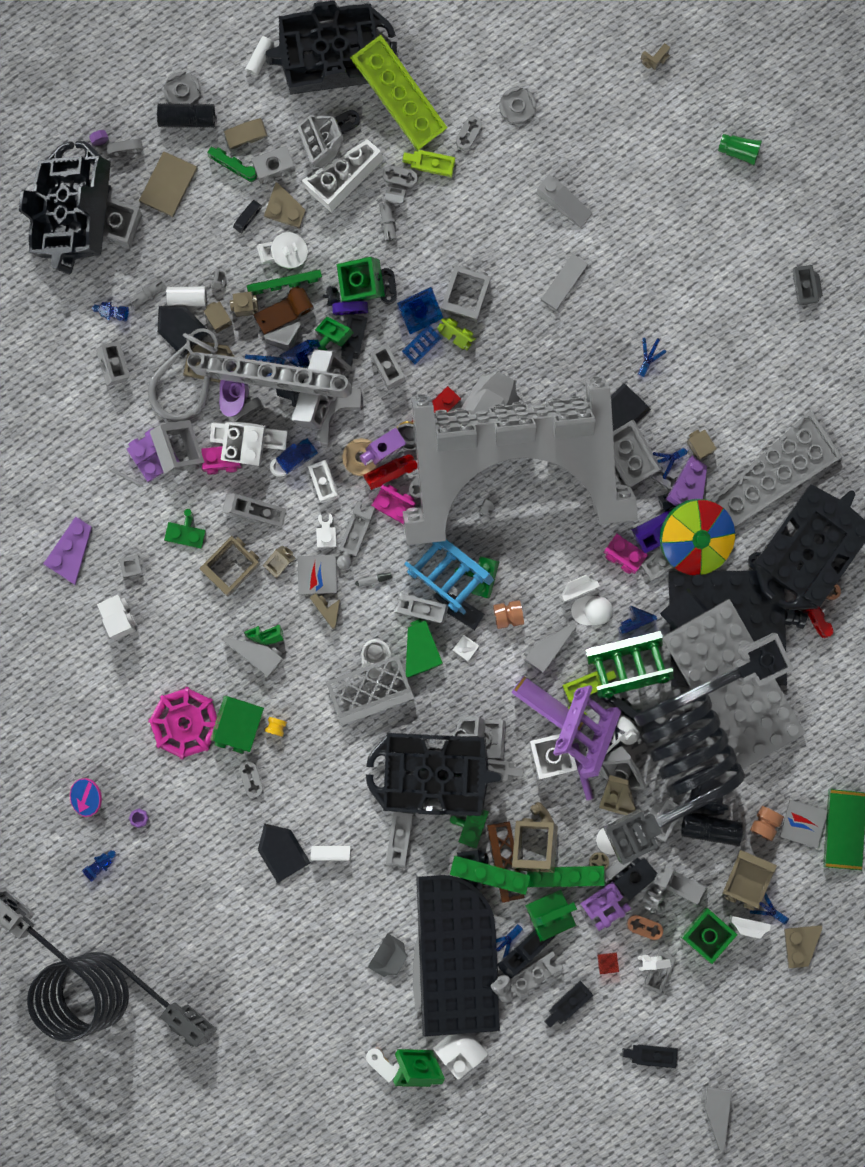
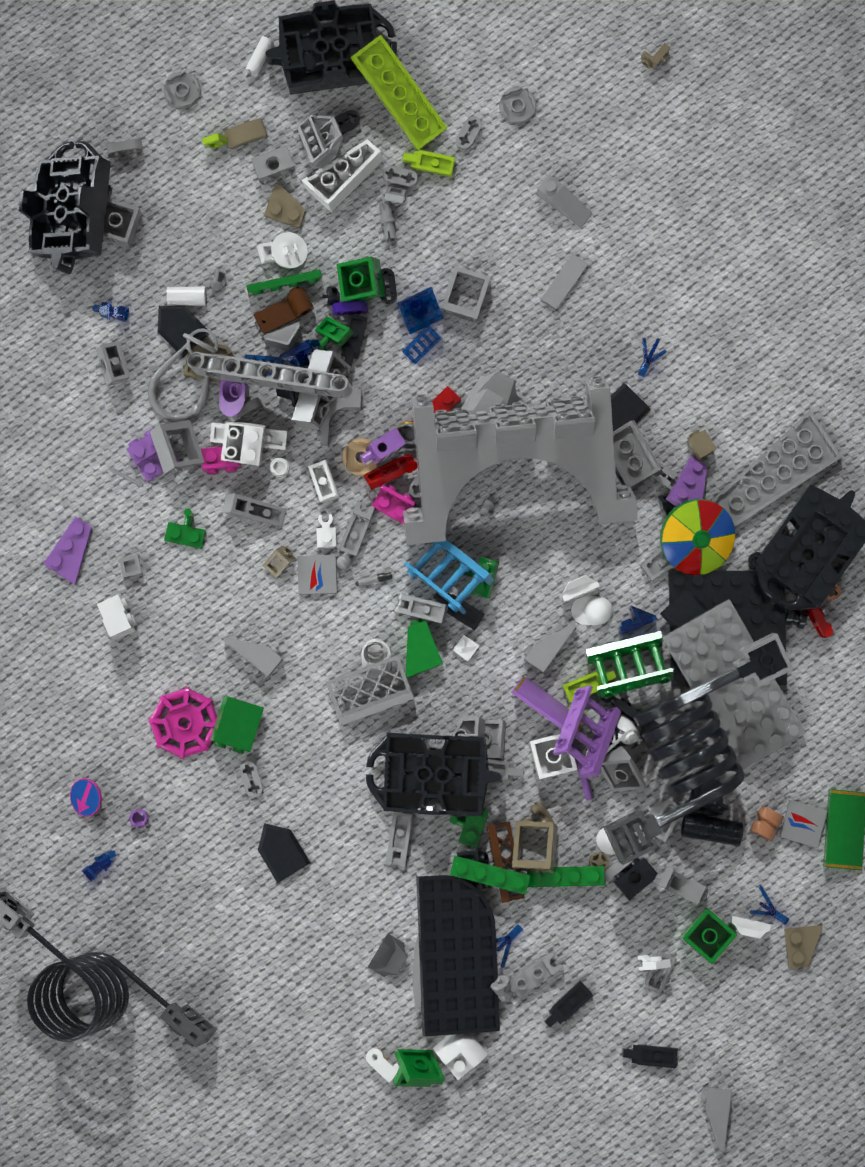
medium lavender tile [89,130,109,146] -> none
light grey pin [129,278,167,309] -> none
dark tan tile [139,151,198,217] -> none
black piece [157,103,215,128] -> none
dark tan window [199,536,260,597] -> none
dark tan brick [204,301,233,334] -> none
green plate [207,146,257,182] -> none
dark tan brick [230,292,259,317] -> none
black beam [233,200,262,234] -> none
green slope [244,624,284,645] -> none
yellow wheel [265,717,287,737] -> none
clear blue slope [276,438,318,475] -> none
dark tan slope [310,593,341,630] -> none
white slope [311,846,350,861] -> none
light grey brick [370,344,405,390] -> none
lime hinge [437,317,476,351] -> none
nougat wheel [493,600,524,629] -> none
black slope [497,929,555,979] -> none
green bracket [525,890,577,941] -> none
medium lavender plate [580,882,631,931] -> none
clear red plate [597,952,619,974] -> none
dark tan wing [599,775,636,815] -> none
dark pink bracket [603,533,648,574] -> none
nougat beam [627,915,663,940] -> none
dark purple slope [631,508,674,553] -> none
light grey gear [643,887,667,913] -> none
clear blue plant [653,448,687,479] -> none
green plant [718,134,762,166] -> none
dark tan panel [722,850,777,911] -> none
dark grey slope [793,265,823,306] -> none
none -> lime tile [202,133,228,149]

